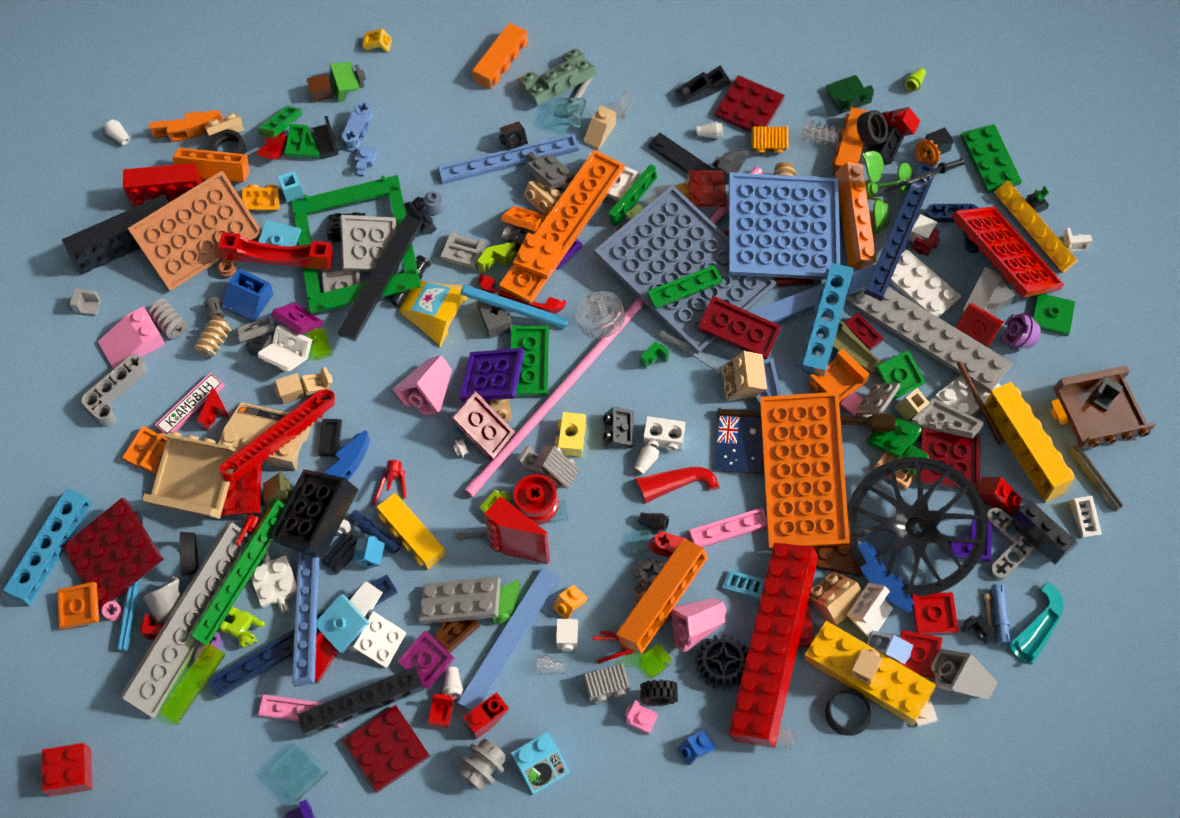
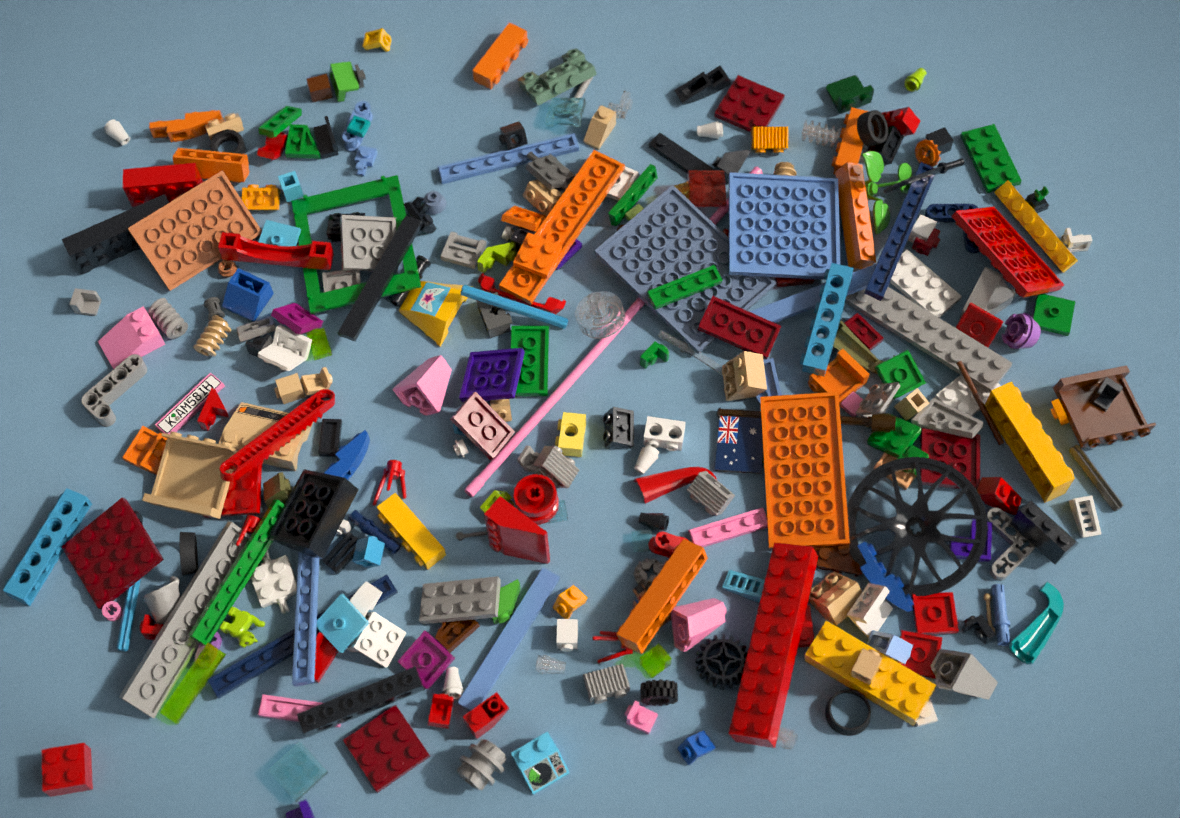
orange tile [57,582,99,630] -> none
none -> teal tile [346,115,371,138]
none -> light grey brick [687,471,735,516]

